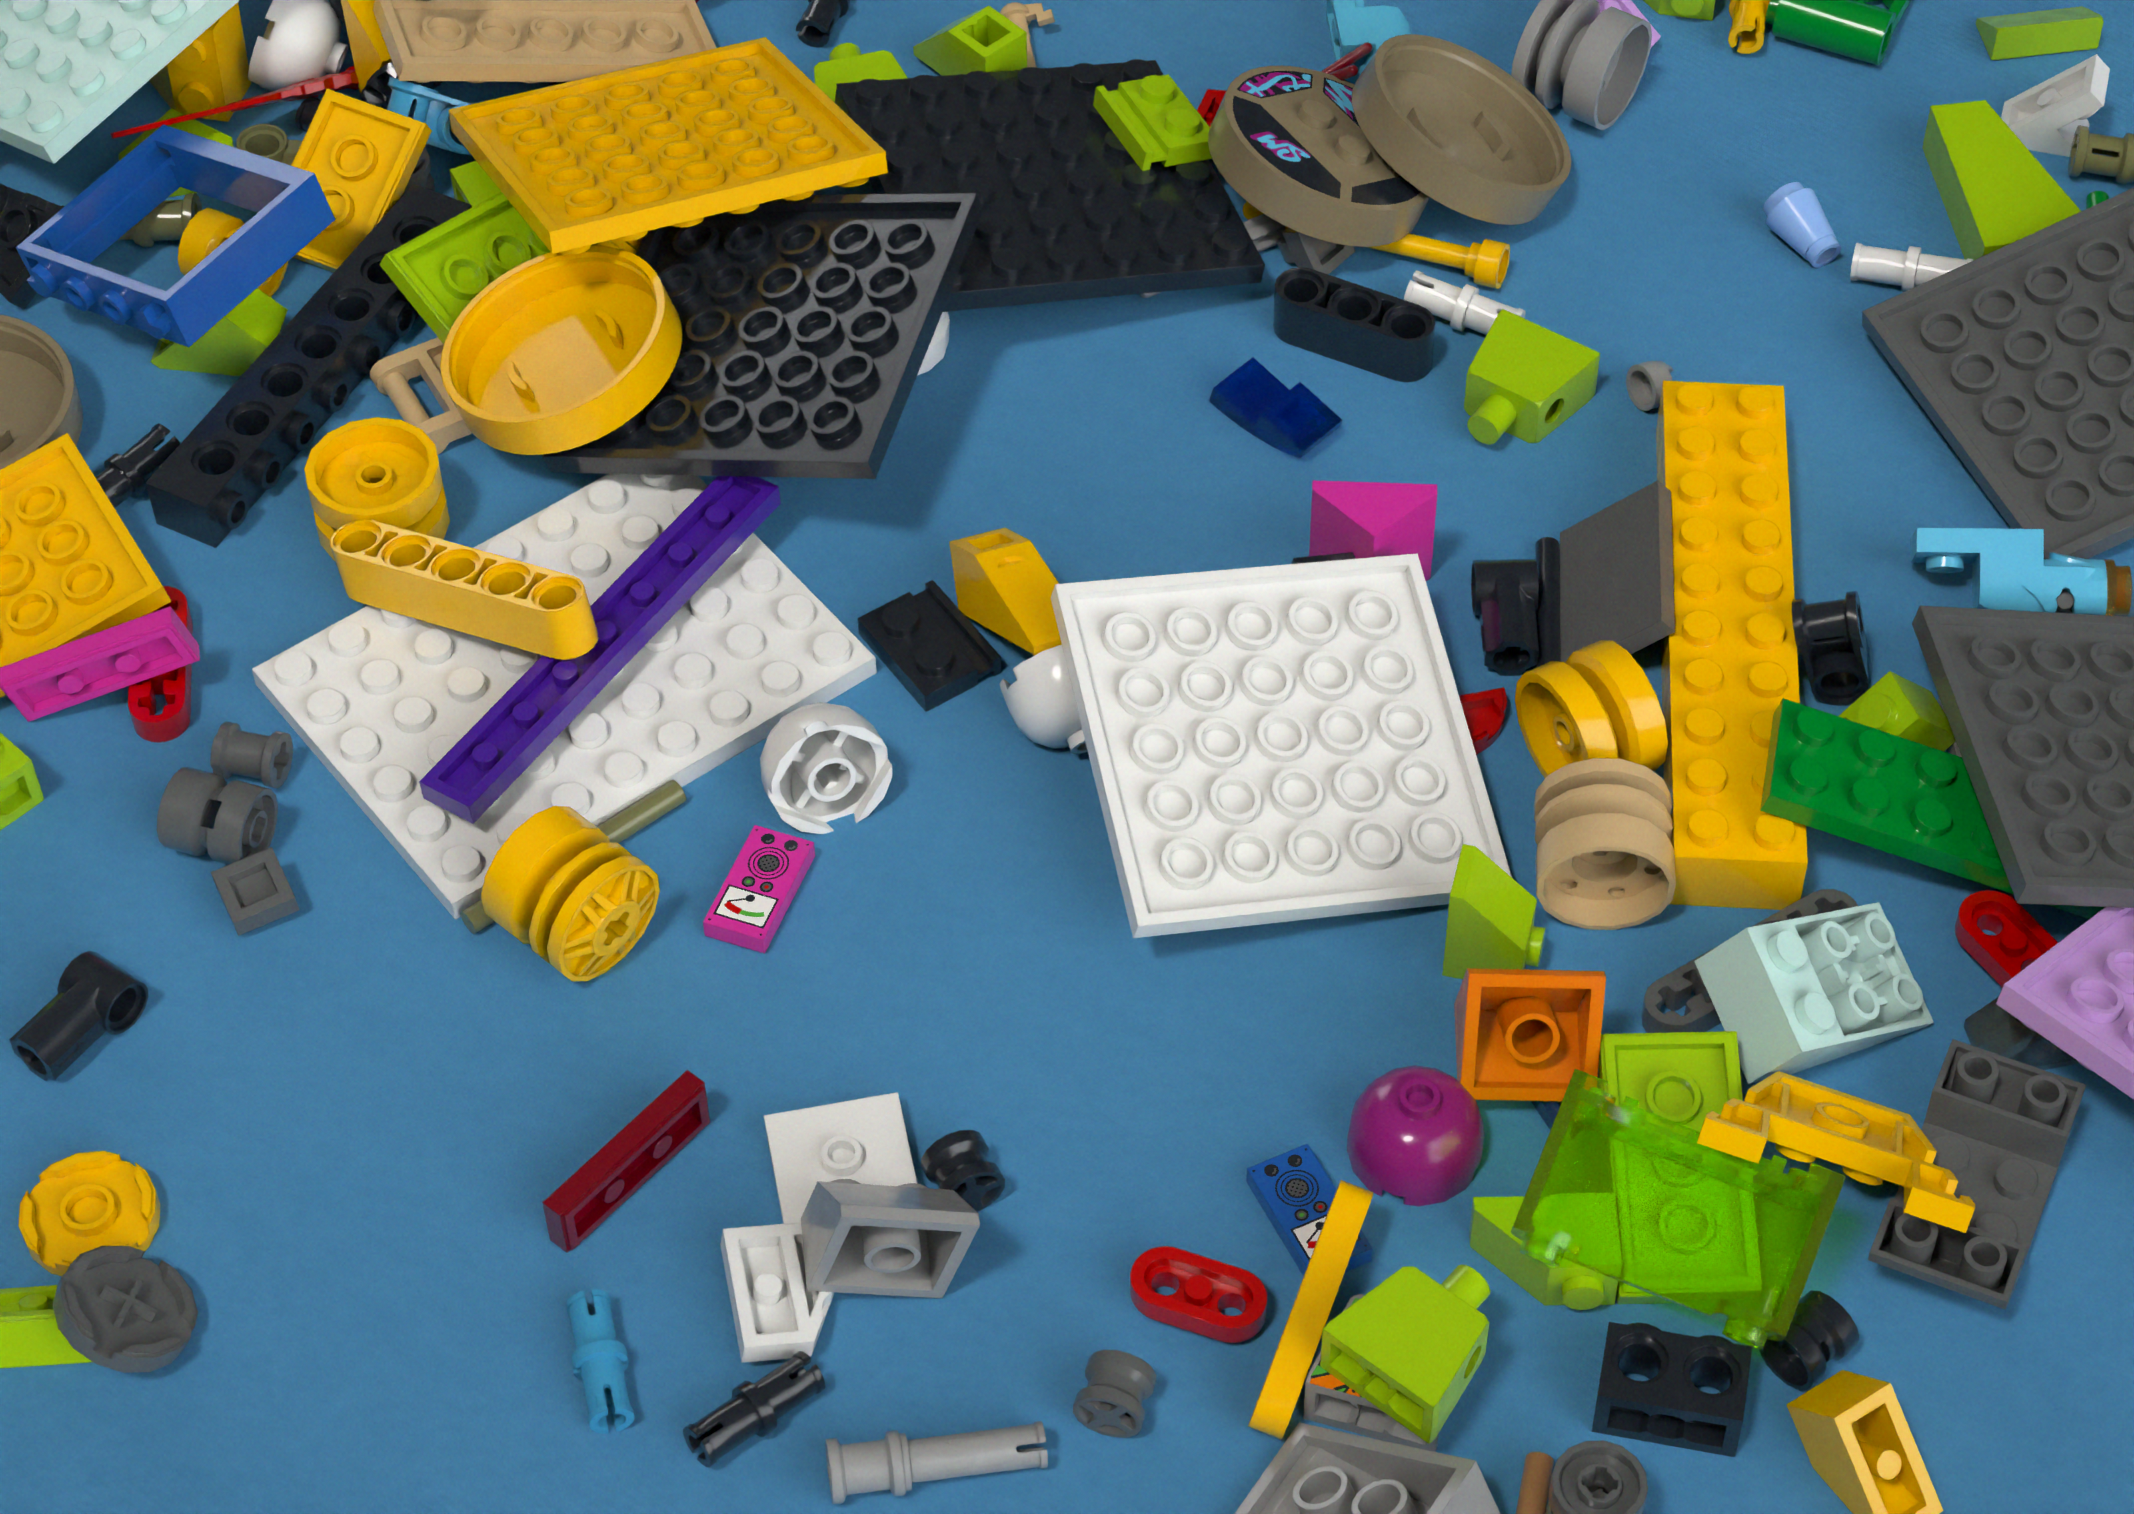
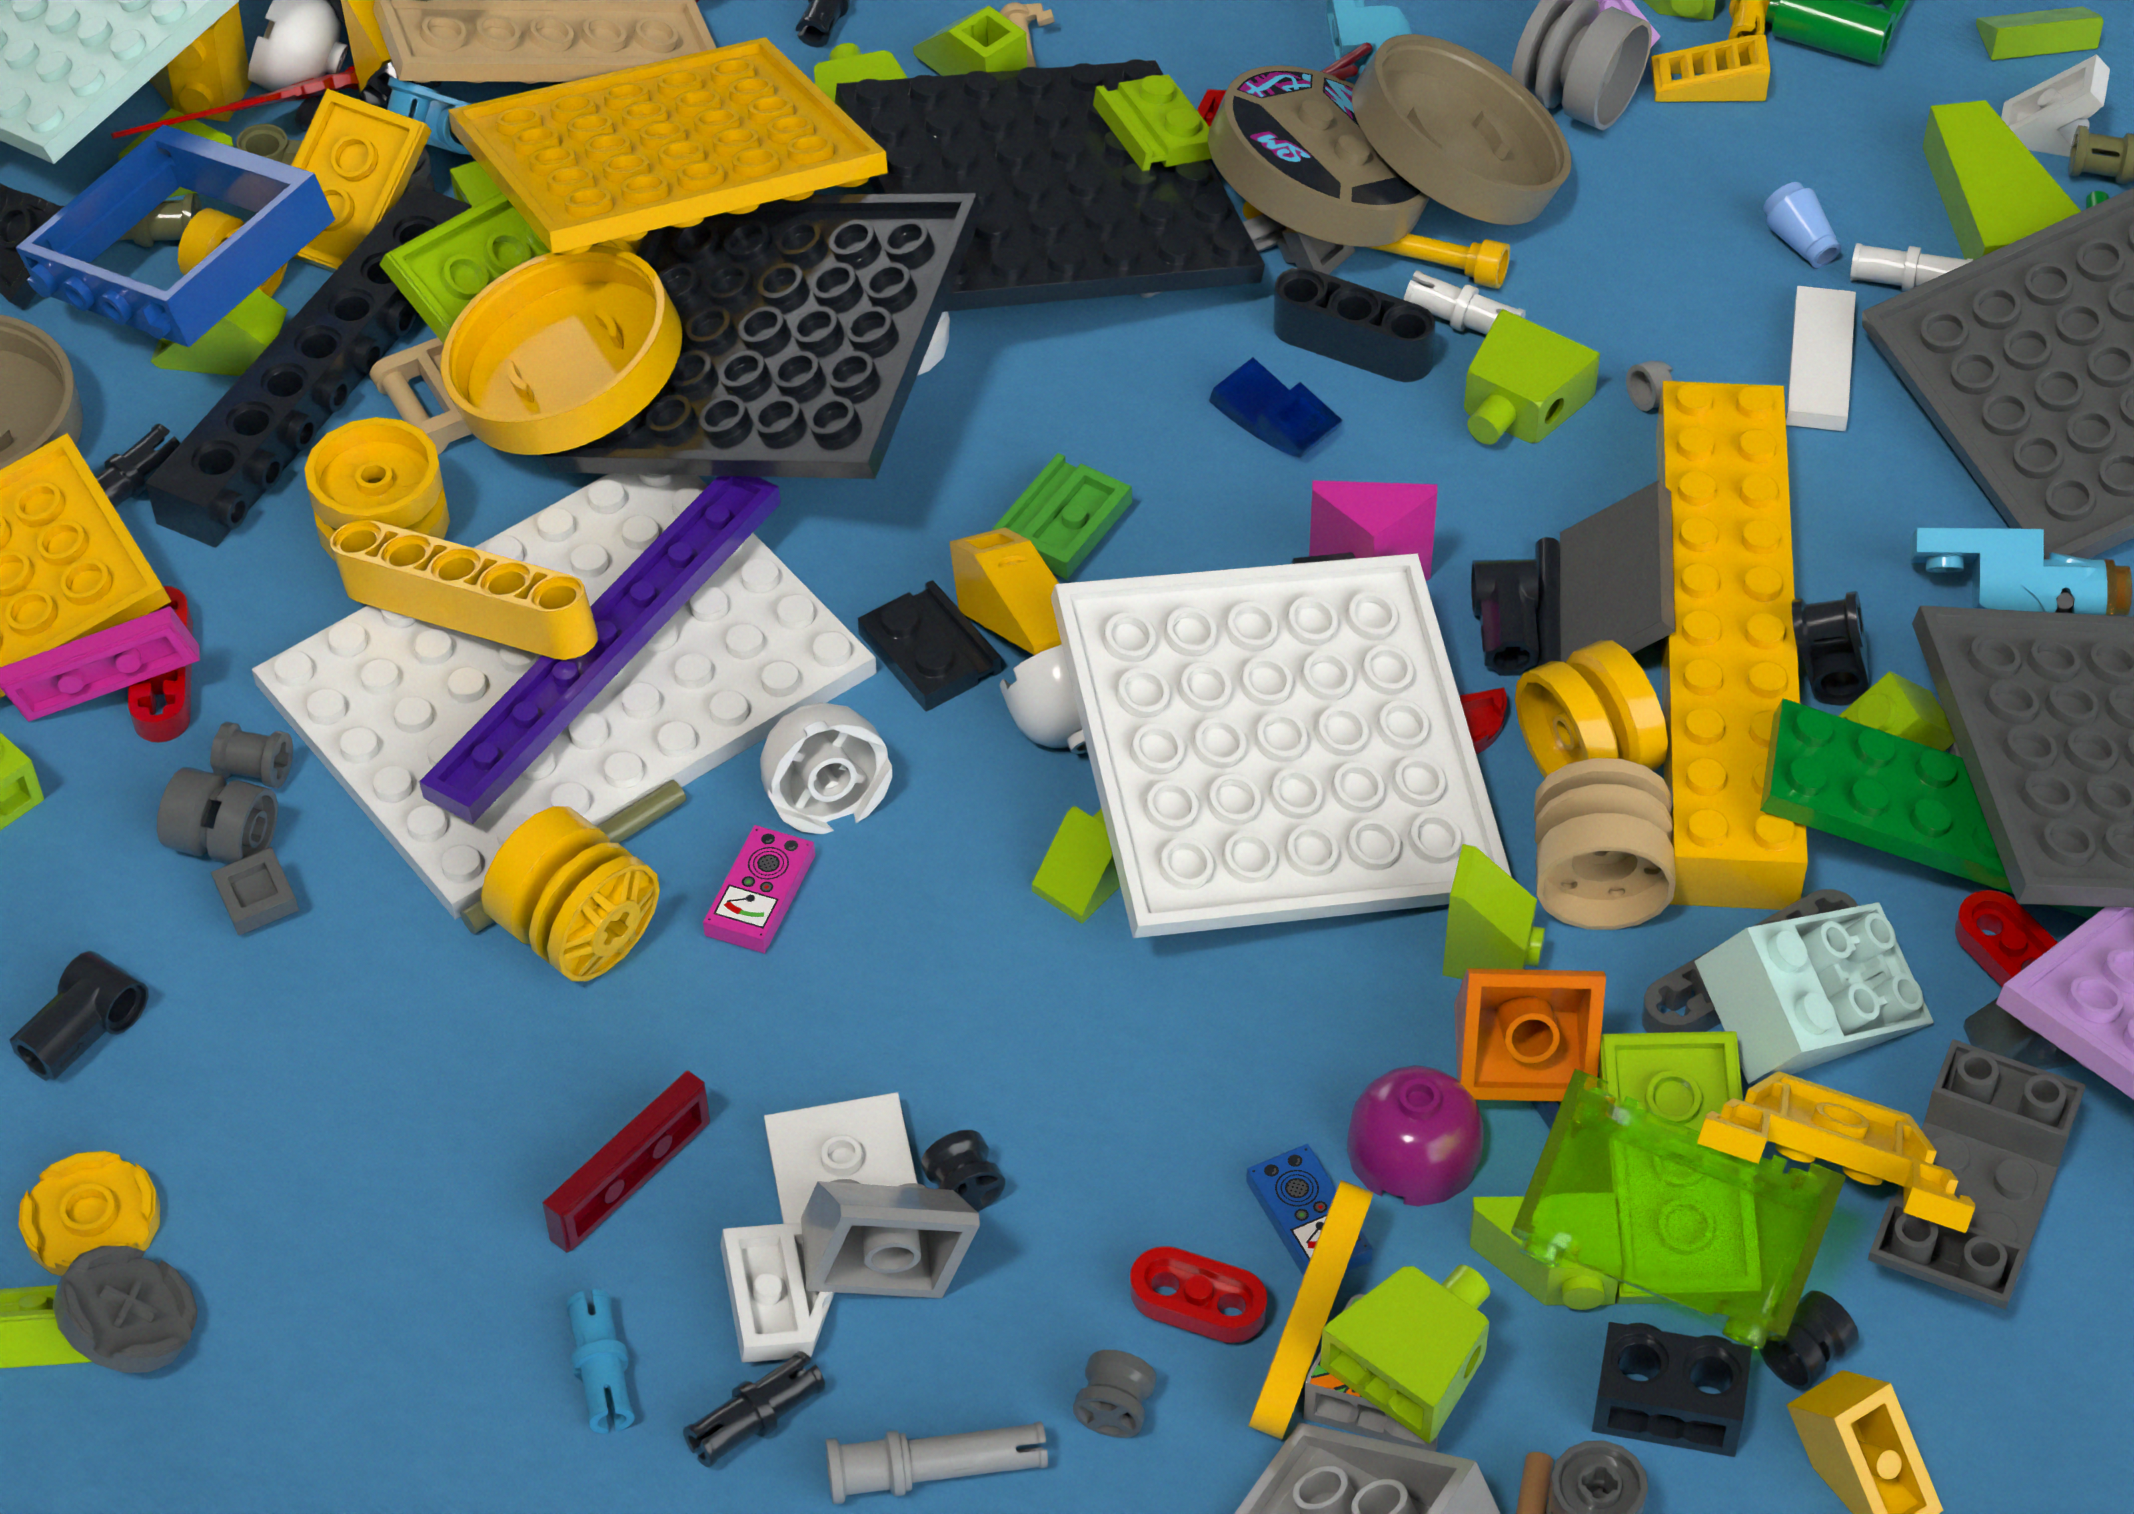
none -> bright green plate [992,453,1132,579]
none -> lime slope [1032,806,1120,924]
none -> yellow slope [1650,35,1770,102]
none -> white tile [1786,286,1856,431]

